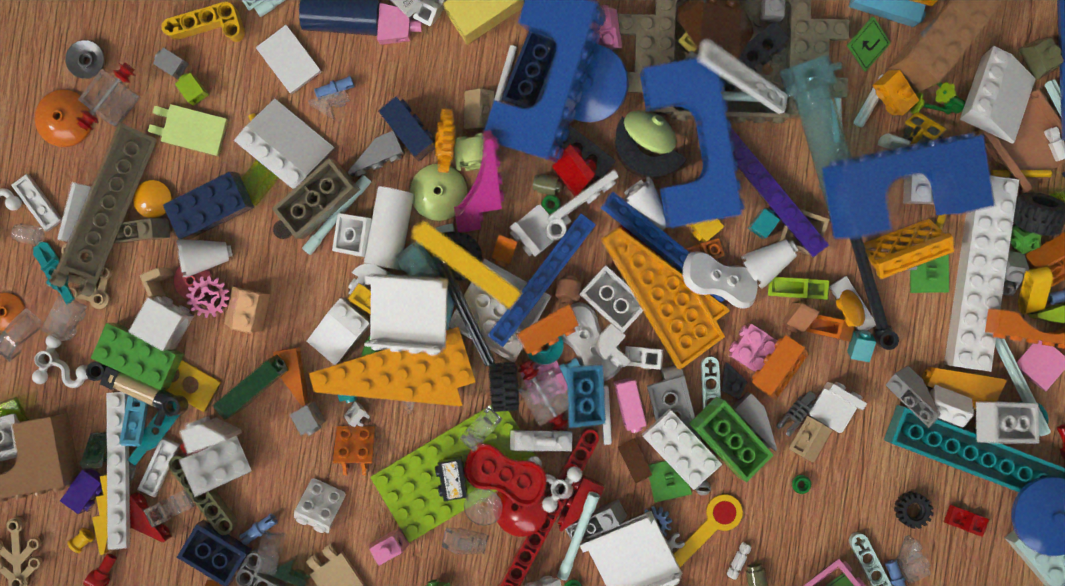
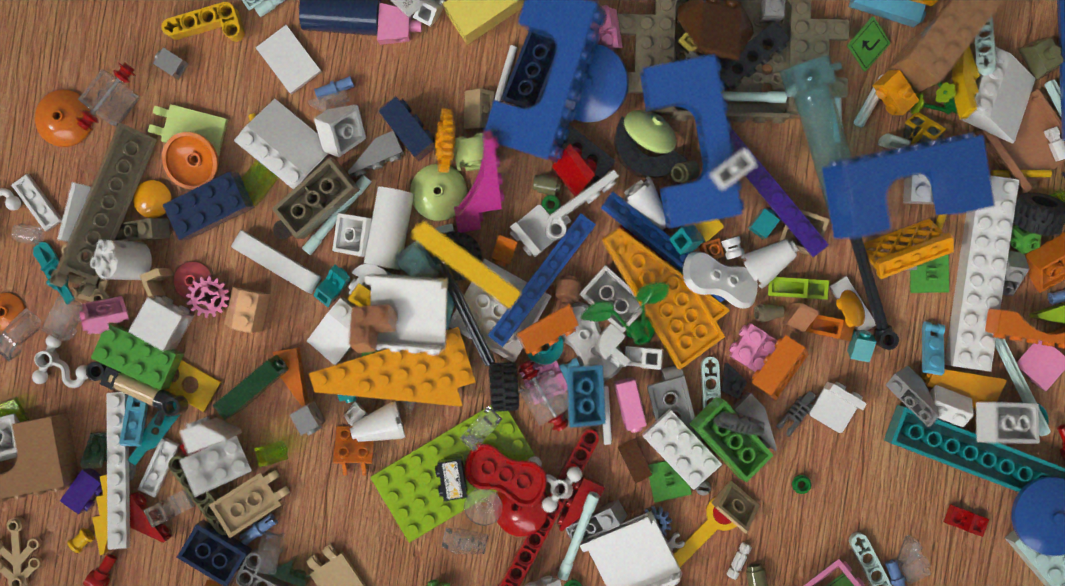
flat silver dish [65,40,105,79] -> none
lime brick [175,73,209,106] -> none
white cone [176,239,232,278] -> none
white bracket [294,478,346,533] -> none
bright pink torso [369,527,410,565] -> none
white piece [510,431,572,451] -> none
white plate [699,40,788,114] -> none
tan panel [789,416,832,463] -> none
black tyre [894,491,933,529] -> none
yellow beam [1018,267,1053,315] -> none
none -> bright pink plate [79,296,128,334]
none -> white cylinder [90,240,152,280]
none -> orange dish [162,131,219,190]
none -> tan tile [209,470,290,538]
none -> white beam [231,230,322,294]
none -> clear neon green brick [254,440,288,467]
none -> teal brick [313,264,351,308]
none -> white slope [314,105,366,157]
none -> nougat brick [348,304,398,353]
none -> white cone [350,401,406,442]
none -> green plant [580,282,670,345]
none -> teal brick [669,225,705,255]
none -> olive brick [671,160,700,183]
none -> white brick [709,149,757,190]
none -> tan slope [711,481,760,533]
none -> dark grey hinge [713,412,765,435]
none -> white wheel [721,236,745,260]
none -> dark tan cone [754,304,784,323]
none -> medium azure plate [922,321,945,376]
none -> yellow slope [952,46,980,119]
none -> light aqua beam [975,16,997,75]

